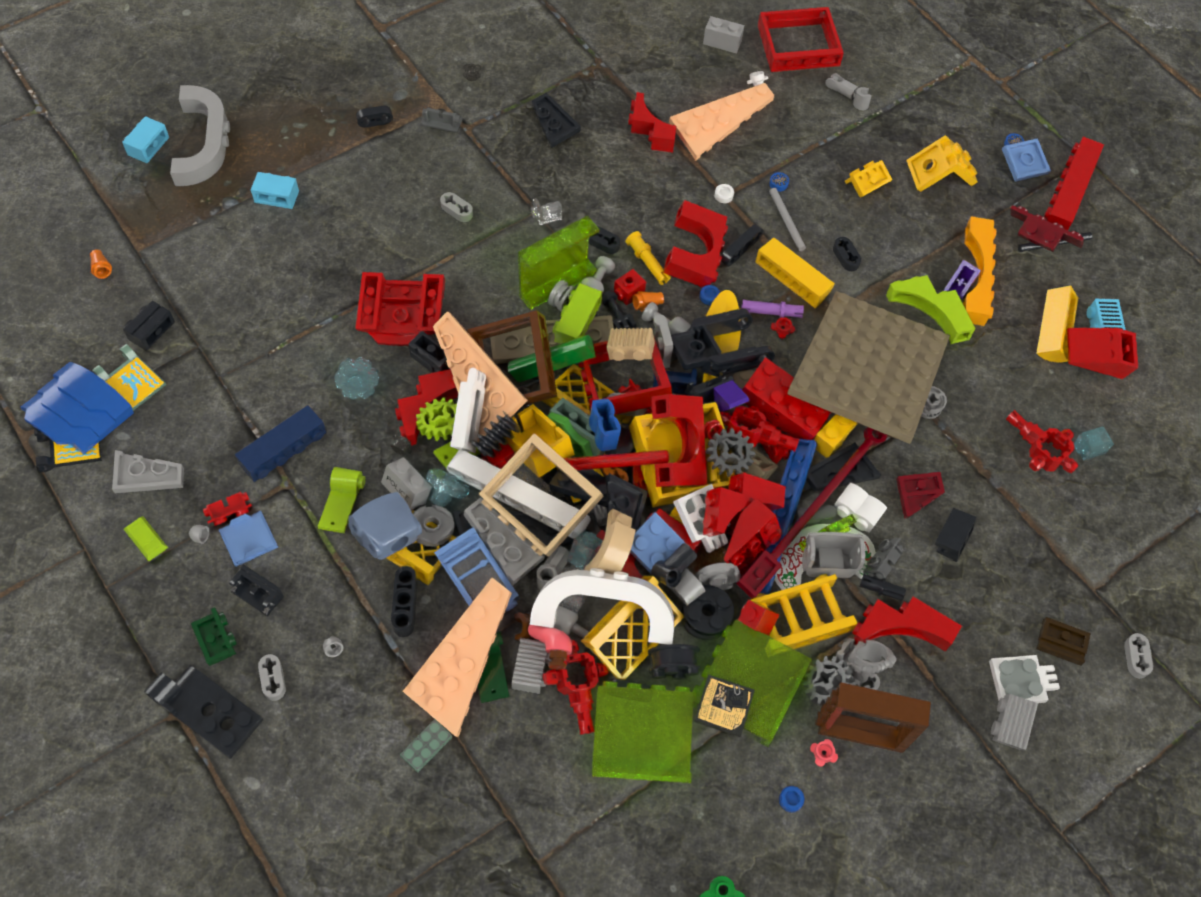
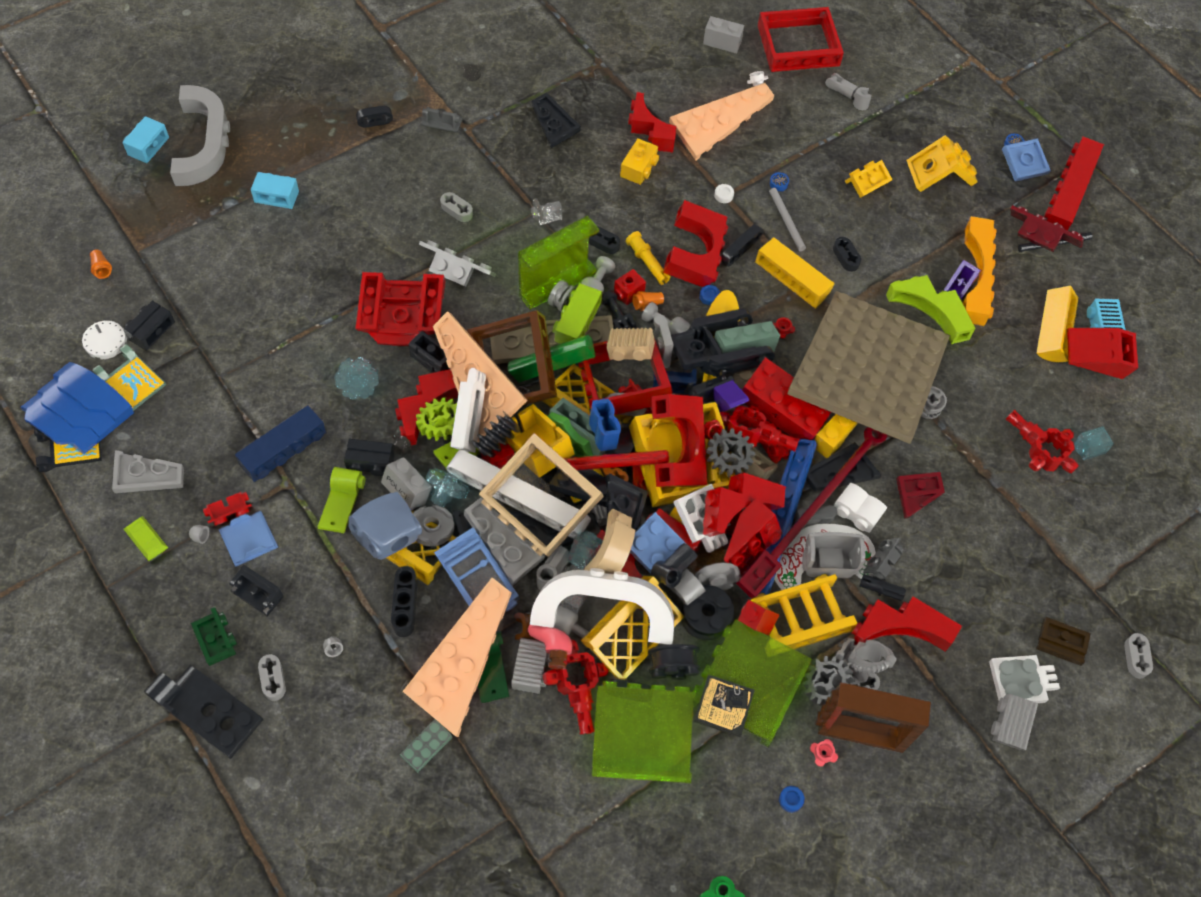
medium lavender pin [742,299,804,318] -> none
clear neon green wing [798,514,857,551] -> none
black hinge [935,508,977,562] -> none
none -> white tile [82,321,127,359]
none -> black brick [344,438,395,476]
none -> light grey bracket [419,240,496,287]
none -> yellow brick [620,138,659,185]
none -> sand green brick [714,321,780,354]

